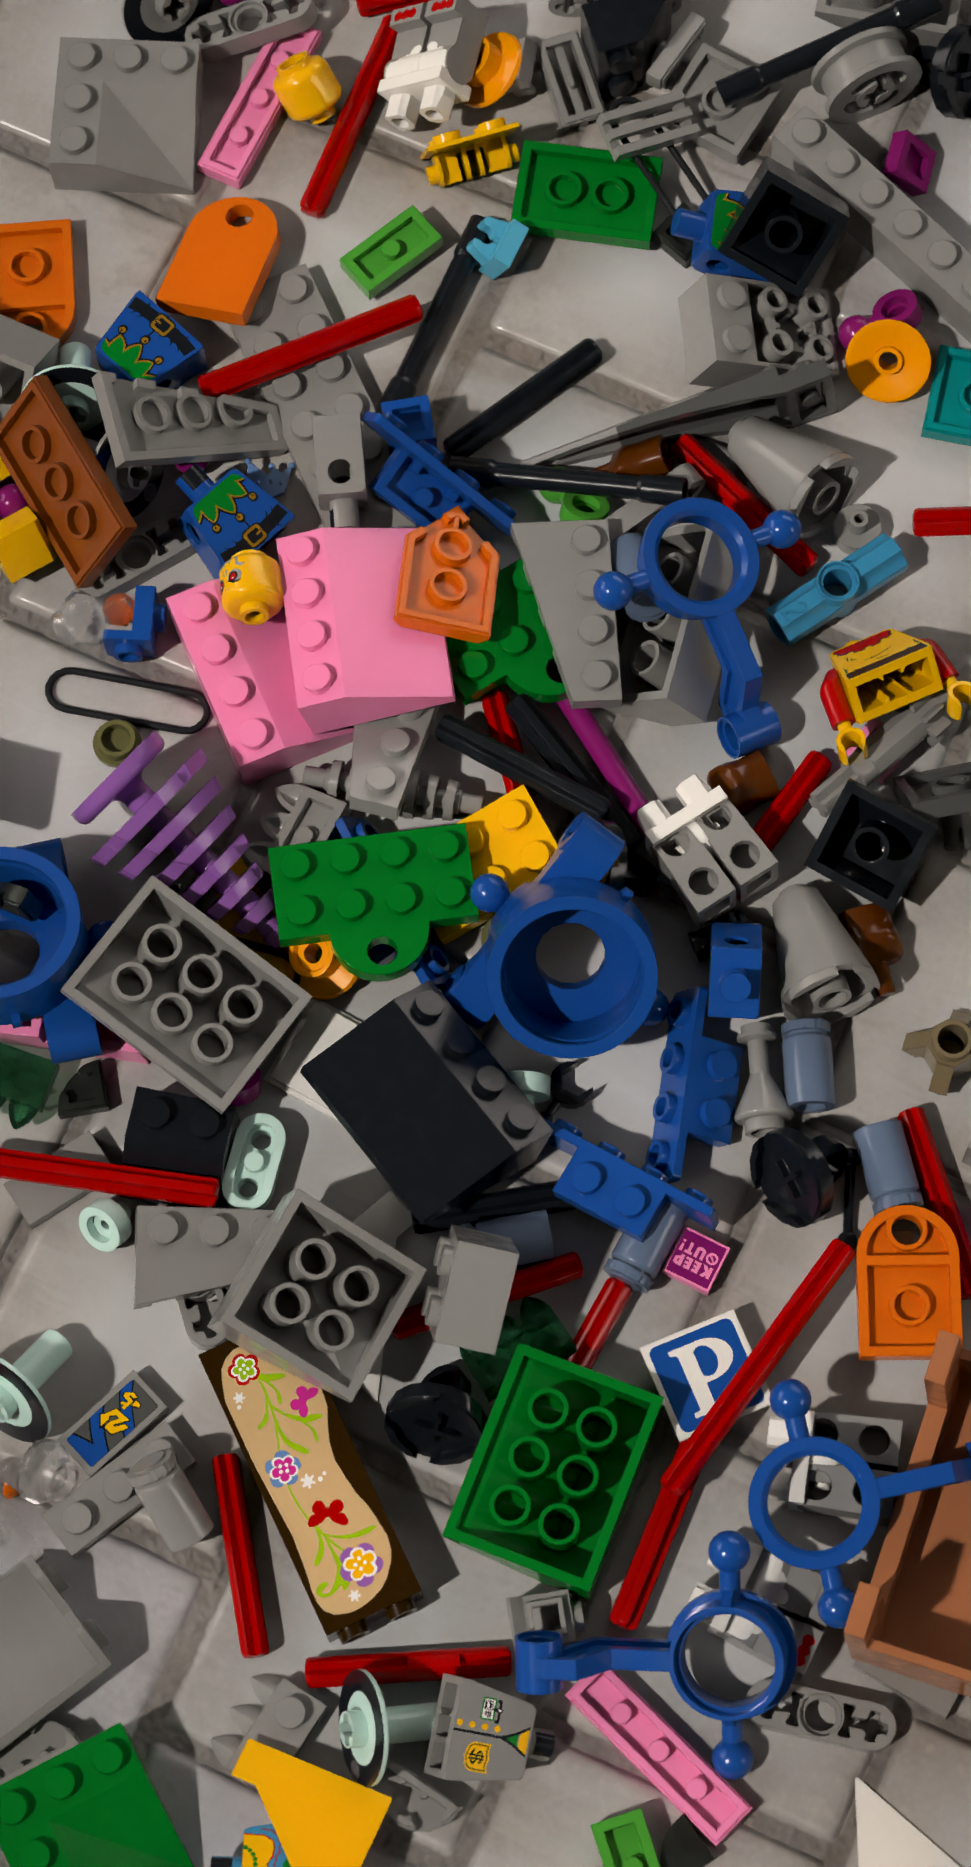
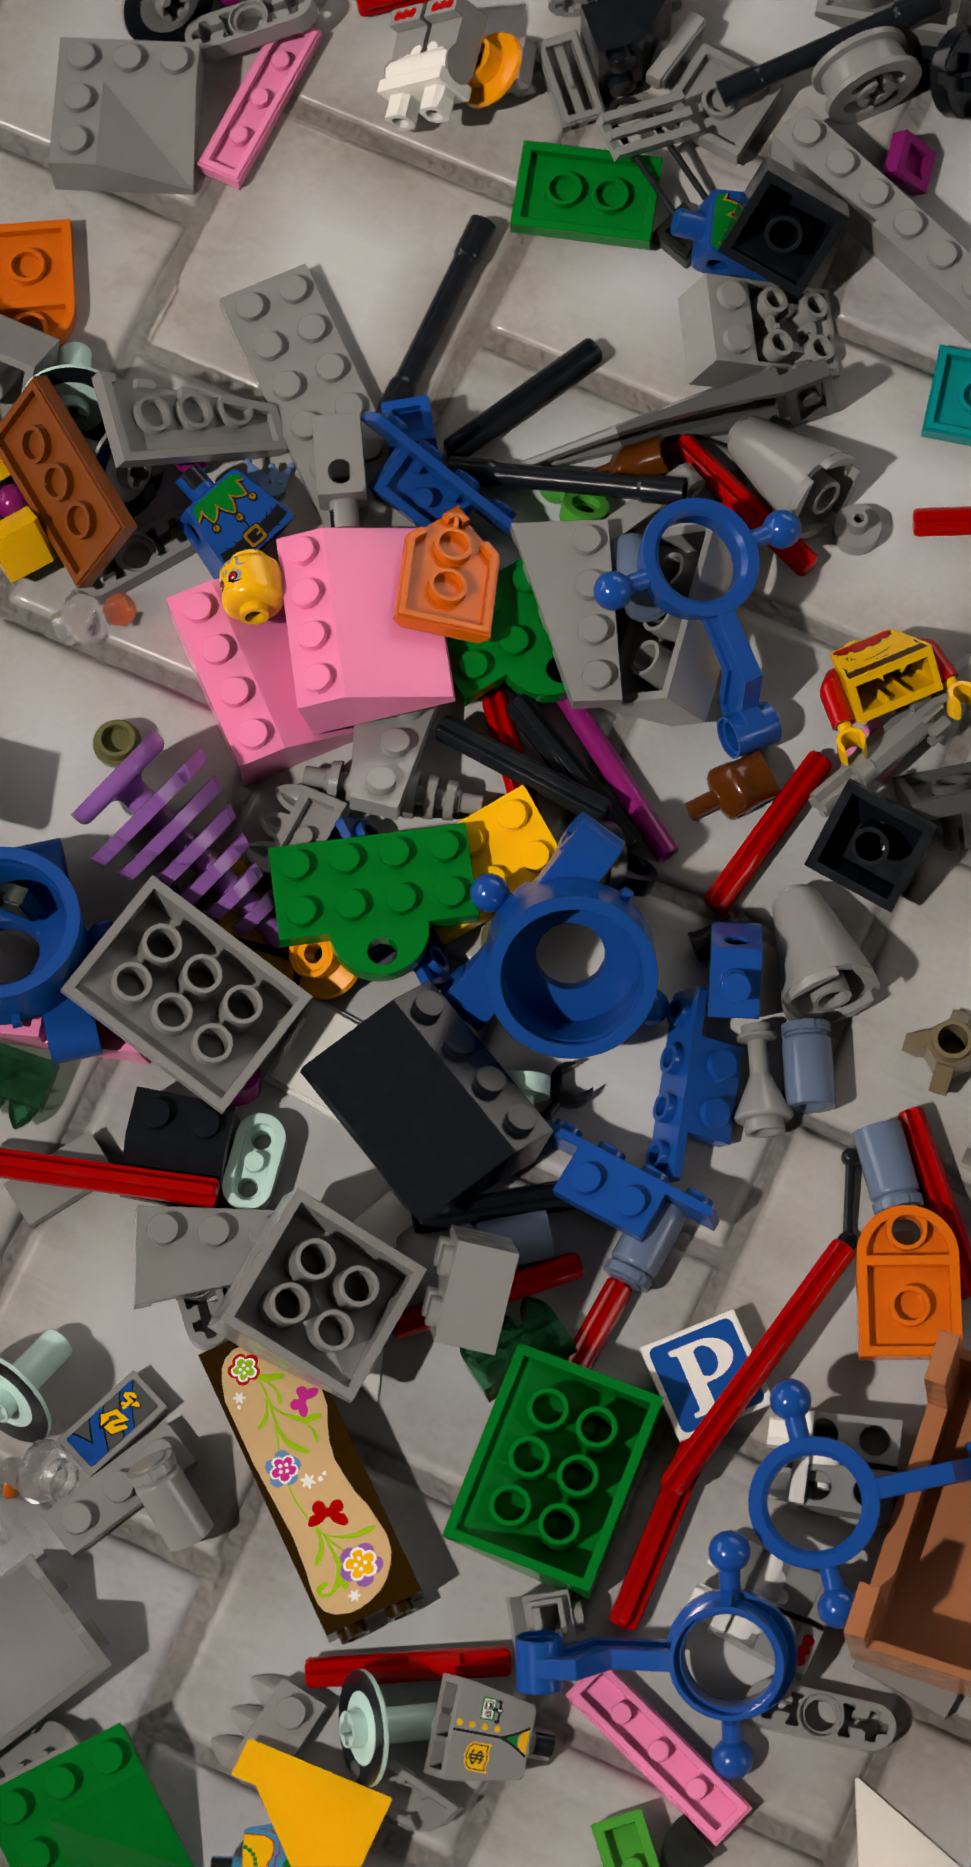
black piece [45,667,211,734] -> none
pearl dark grey tile [58,1059,110,1120] -> none
light aqua tile [79,1198,132,1252] -> none
torso [95,290,208,390] -> none
blue bracket [103,585,167,663] -> none
orange tile [155,197,281,326] -> none
red axle [198,295,423,398] -> none
red axle [211,1453,270,1659] -> none
yellow head [273,51,342,125] -> none
red axle [300,14,397,219] -> none
bright green plate [340,205,443,300] -> none
black tile [384,1364,488,1465] -> none
yellow hinge [420,117,520,188] -> none
medium azure tile [466,216,529,280] -> none
light grey hips [637,774,778,929] -> none
tile [662,1226,730,1296] -> none
black tile [750,1127,848,1228] -> none
dark azure piece [765,533,908,648] -> none
magenta plate [838,289,924,350] -> none
reddish brown piece [838,903,904,998] -> none
light orange piece [845,319,931,403] -> none

